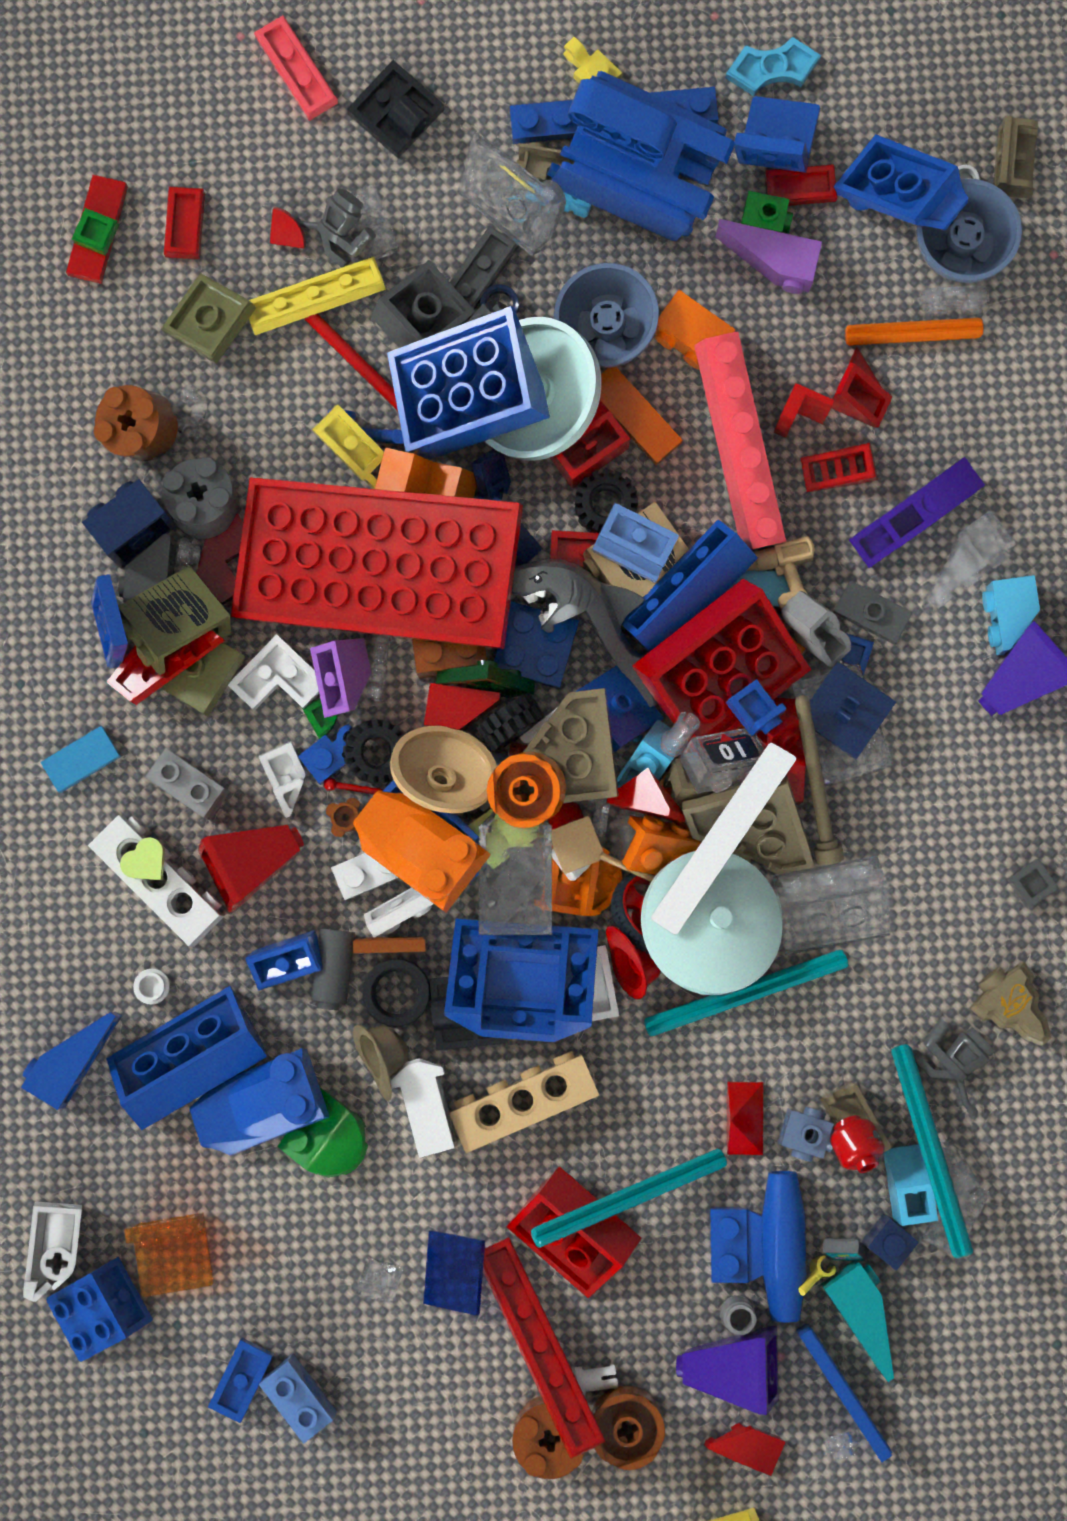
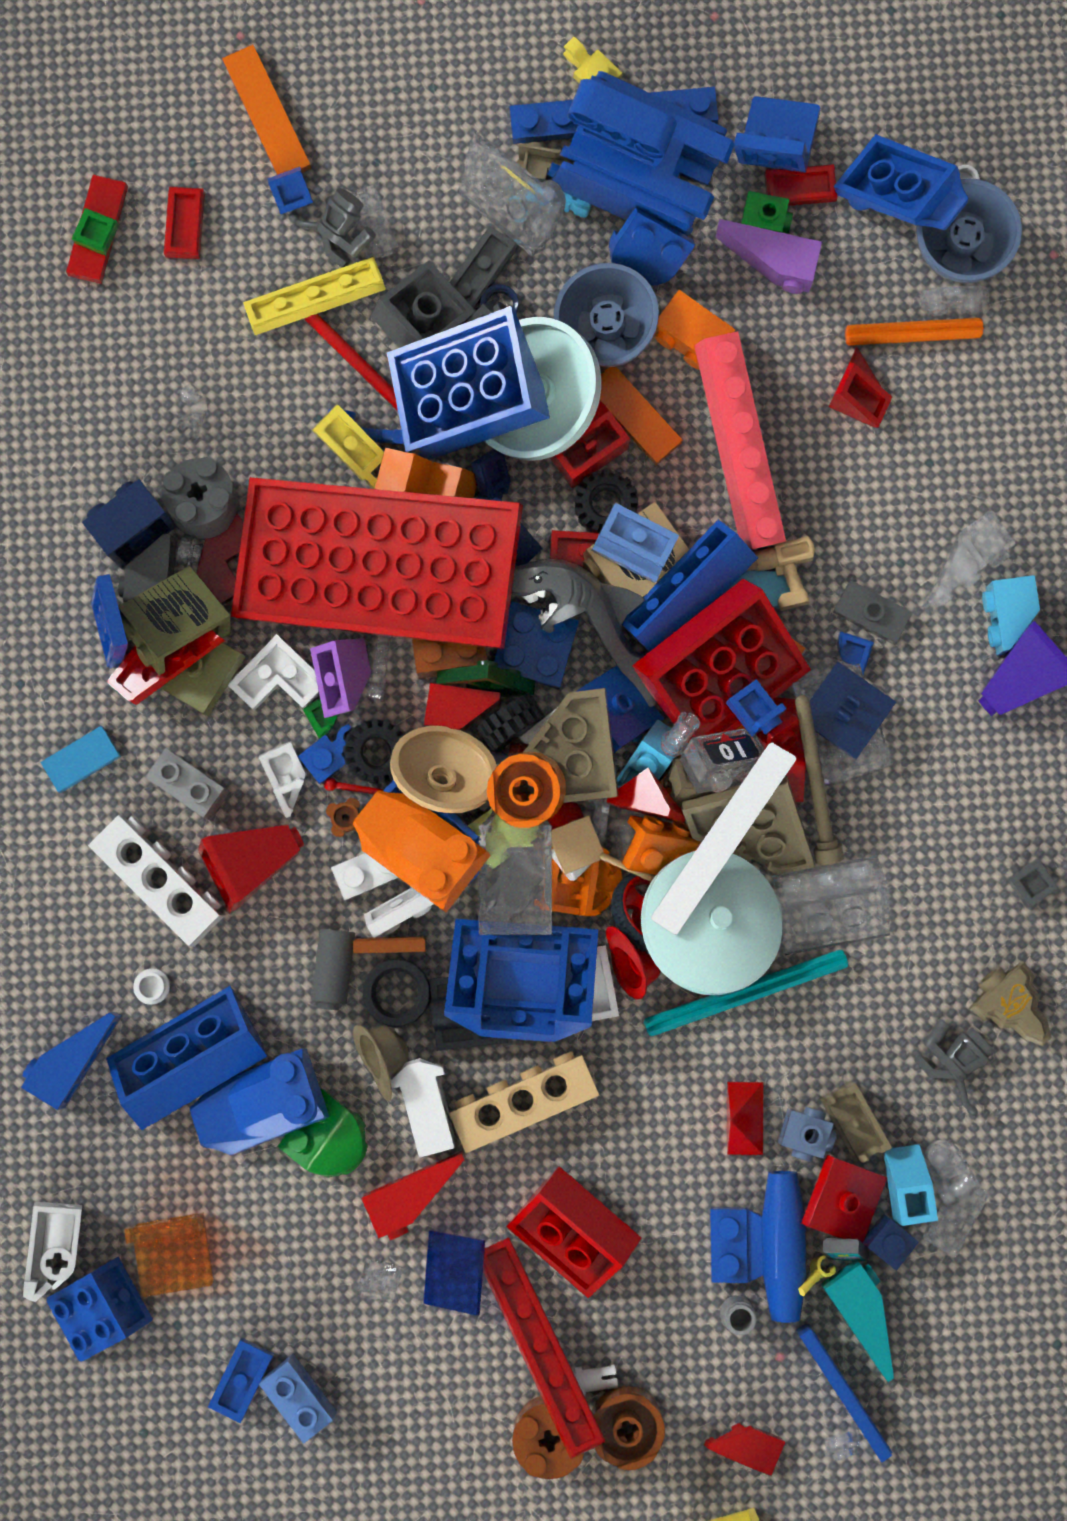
dark orange brick [93,385,178,461] -> none
yellowish green tile [120,837,165,880] -> none
olive plate [161,273,256,364] -> none
blue slope [245,930,323,990] -> none
coral tile [254,15,338,121] -> none
red tile [270,207,306,249] -> none
black plate [347,60,445,159] -> none
teal axle [531,1148,727,1247] -> none
dark purple slope [676,1326,779,1415] -> none
medium azure tile [725,37,821,96] -> none
red panel [774,383,835,438] -> none
light grey brick [782,591,851,667] -> none
red slope [800,443,878,493] -> none
red head [830,1115,885,1173] -> none
dark purple slope [848,457,985,568] -> none
teal axle [891,1044,973,1258] -> none
dark tan hinge [993,115,1038,199] -> none
none -> orange tile [222,44,312,175]
none -> blue plate [268,167,313,214]
none -> red slope [361,1150,466,1240]
none -> blue slope [609,207,695,286]
none -> red plate [801,1155,887,1243]

